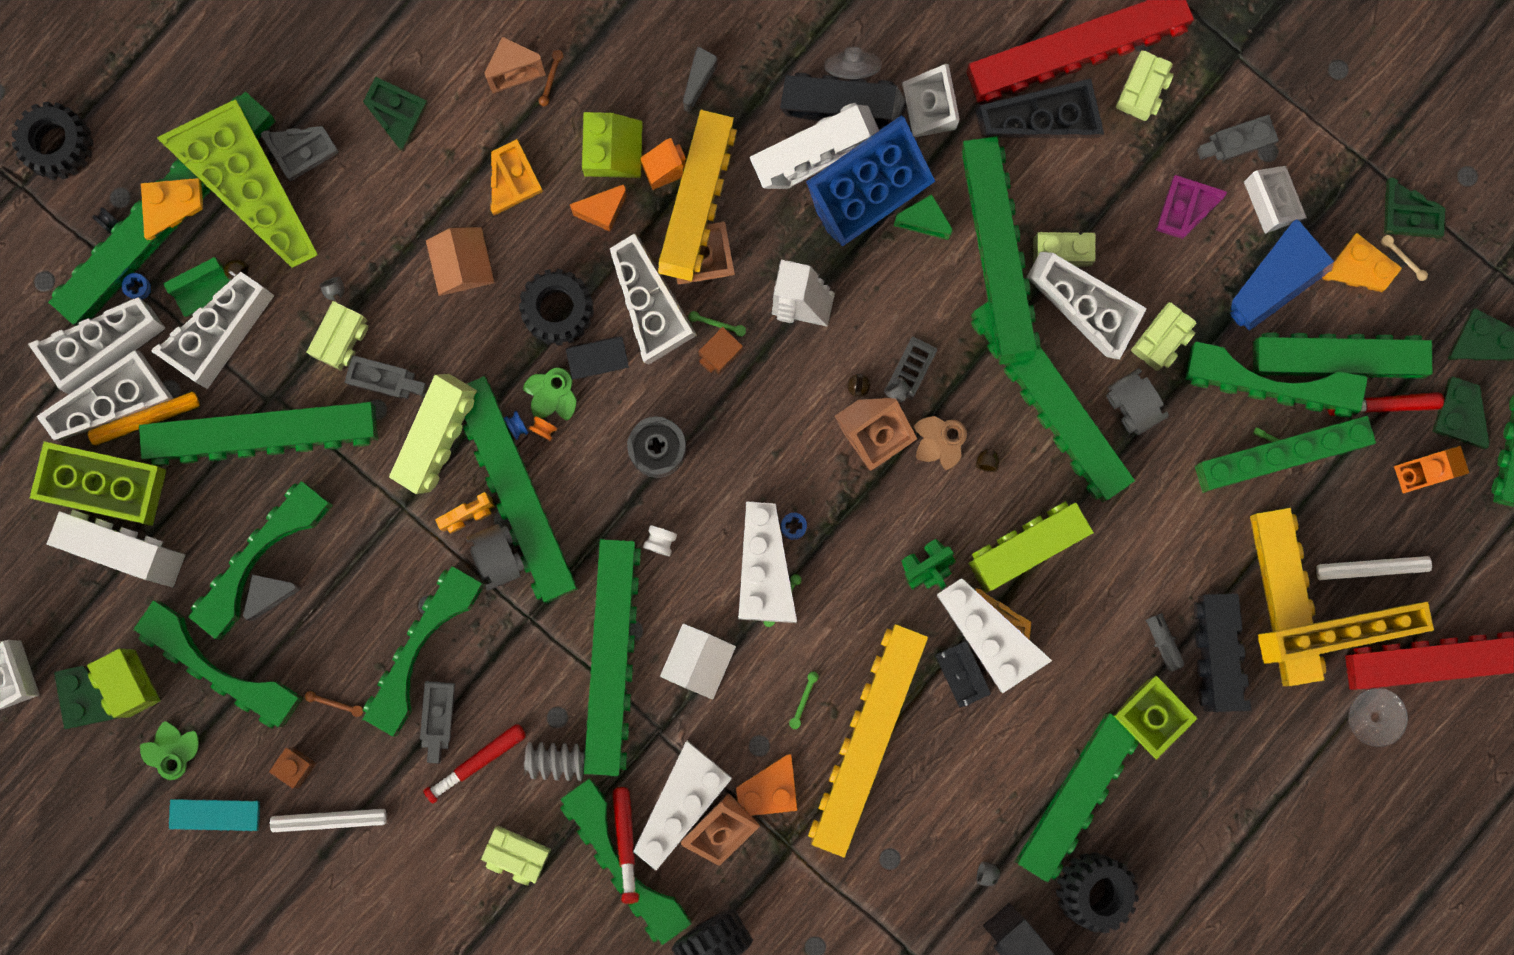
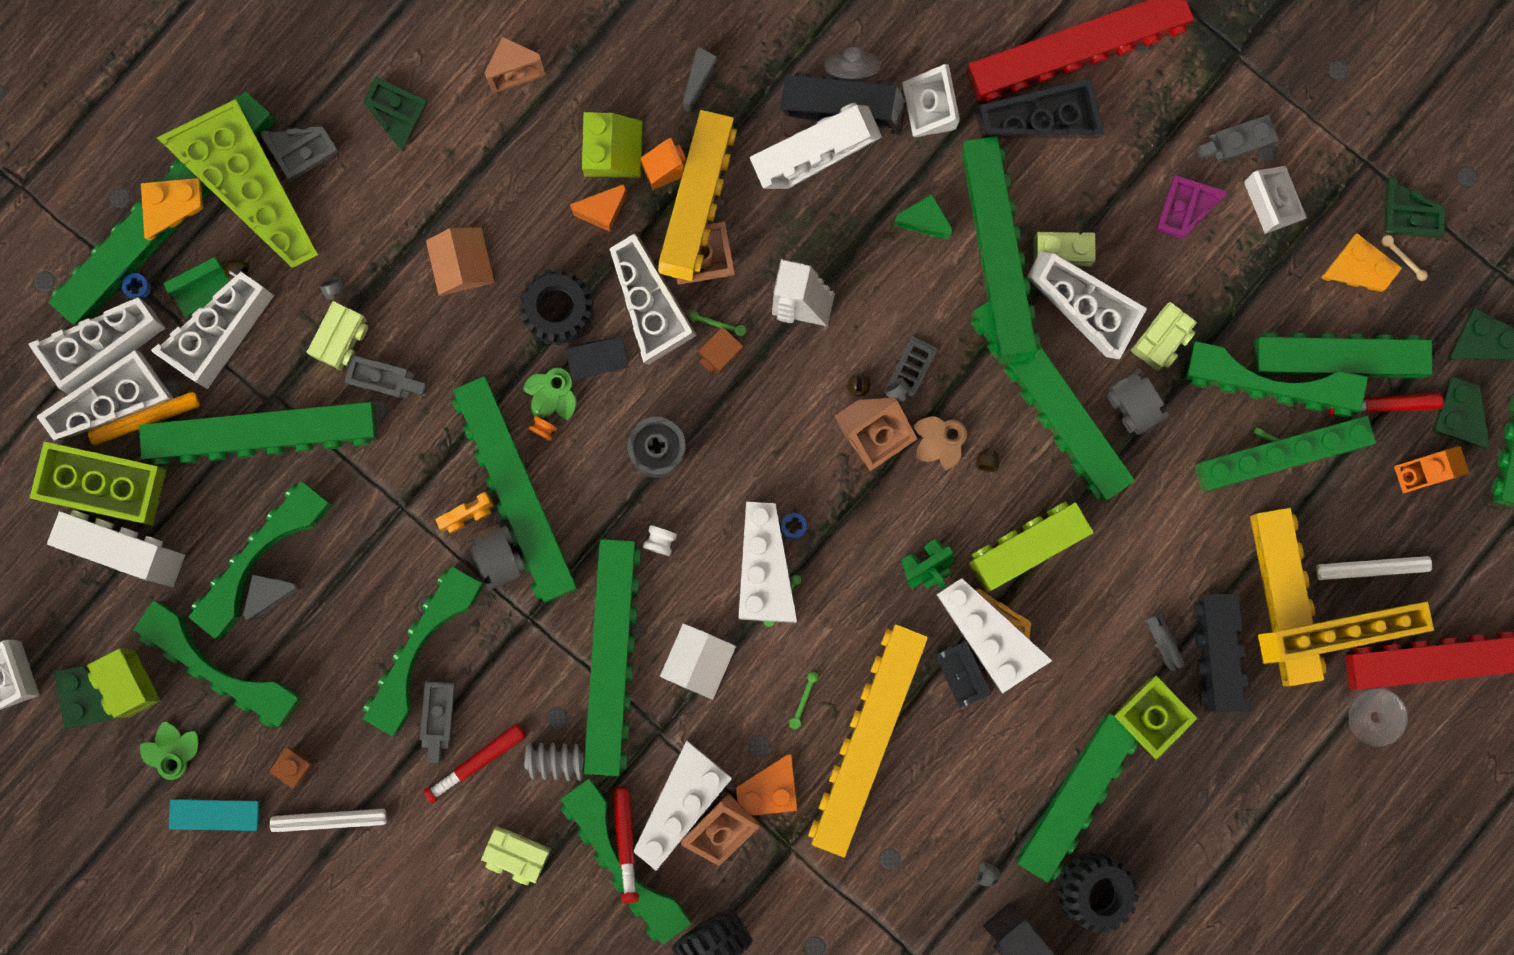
black tyre [12,102,93,180] -> none
black bush [92,207,119,234] -> none
dark orange hinge [305,691,364,717] -> none
yellowish green brick [389,374,477,494] -> none
light orange wing [491,139,543,215] -> none
blue bush [504,411,529,440] -> none
dark orange hinge [538,50,564,106] -> none
blue slope [806,115,935,246] -> none
yellowish green brick [1115,50,1174,121] -> none
blue slope [1231,219,1334,331] -> none

